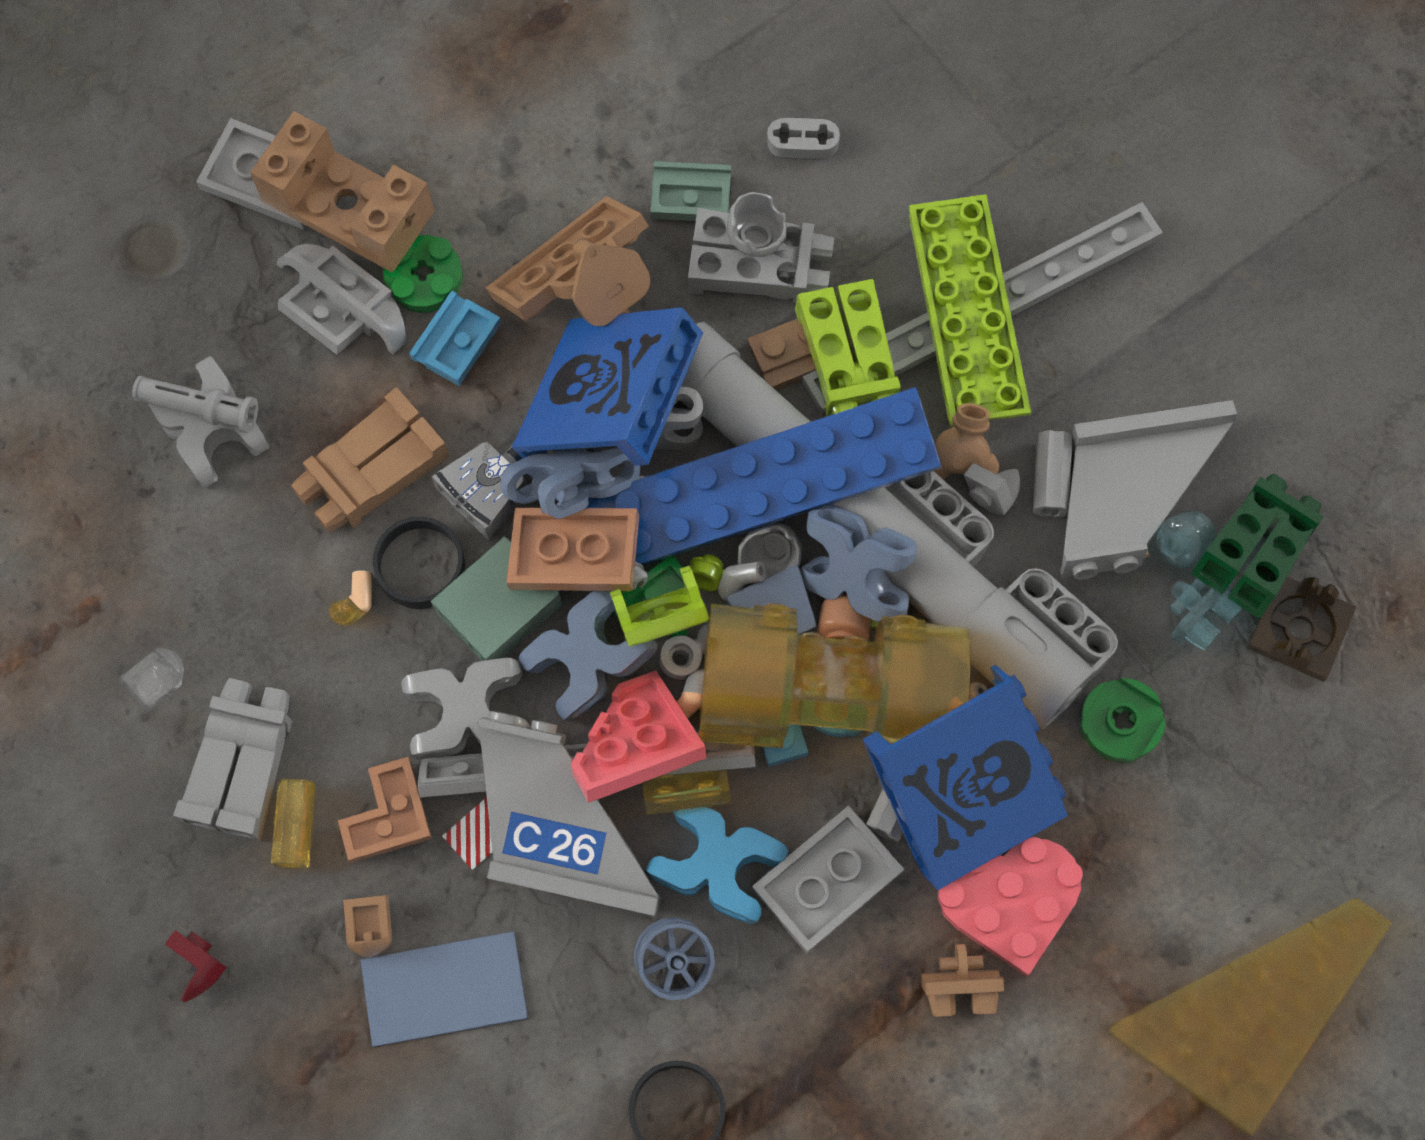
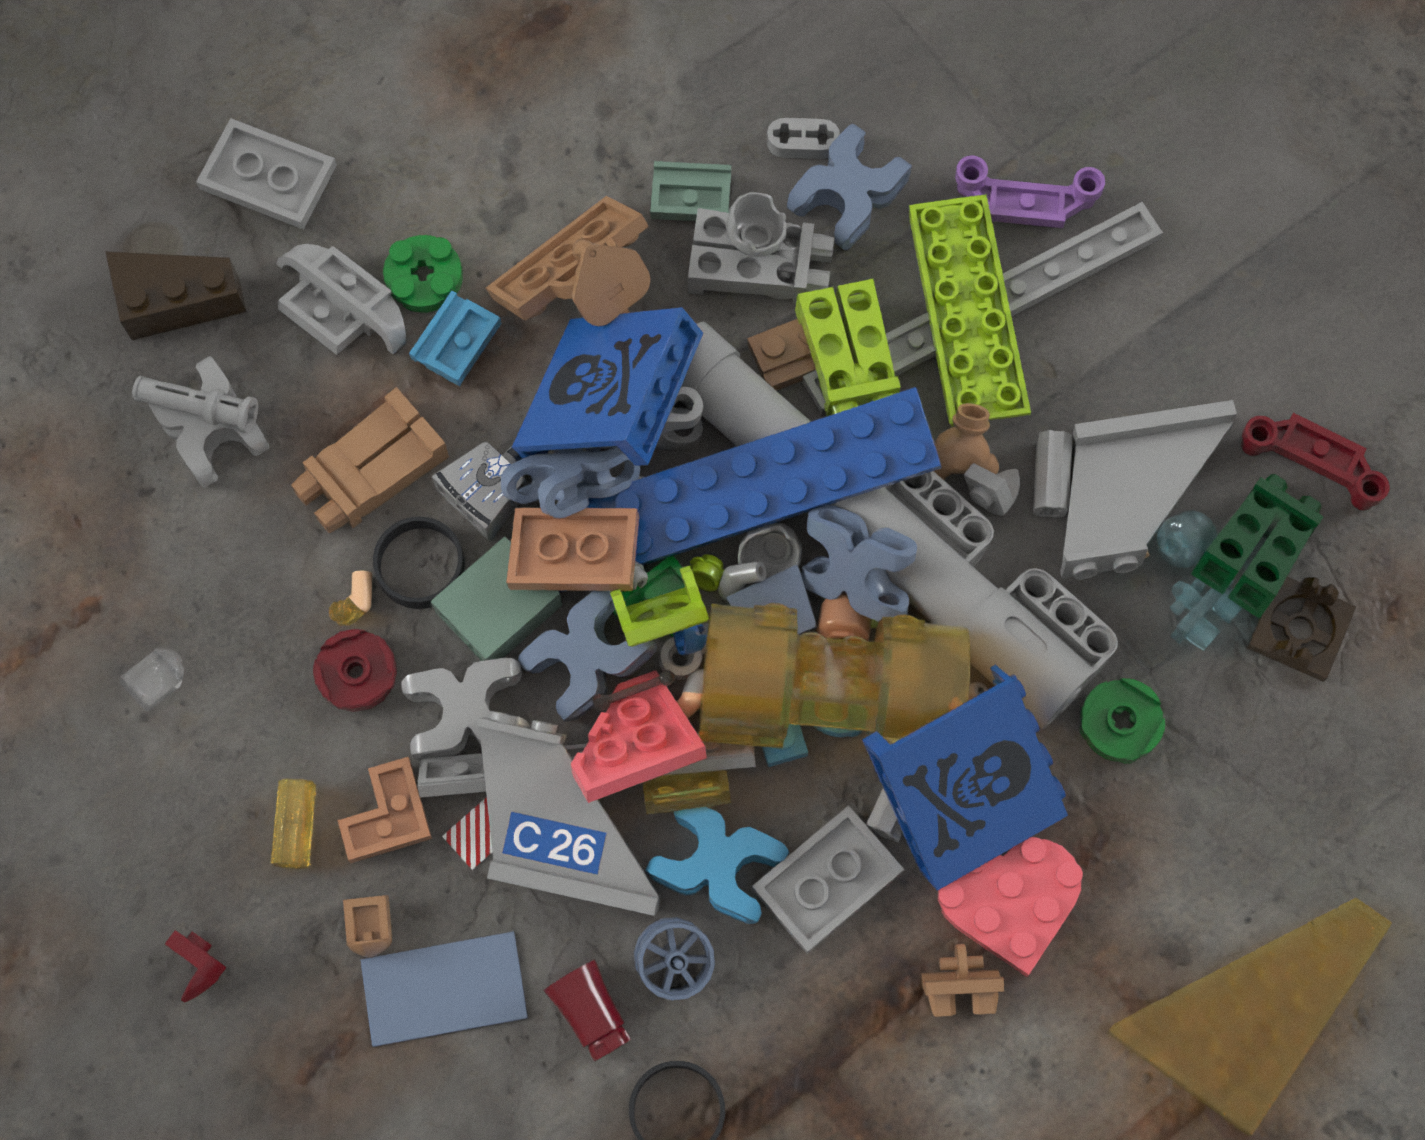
light grey hips [173,678,293,841] -> none
medium nougat plate [250,111,435,273] -> none
none -> dark brown wedge [105,251,247,340]
none -> dark red plate [313,629,397,712]
none -> dark red plant [543,959,631,1062]
none -> clear smoke hinge [593,670,675,711]
none -> blue hinge [673,624,707,655]
none -> sand blue piece [787,124,912,250]
none -> medium lavender plate [955,155,1105,228]
none -> dark red plate [1241,413,1390,511]

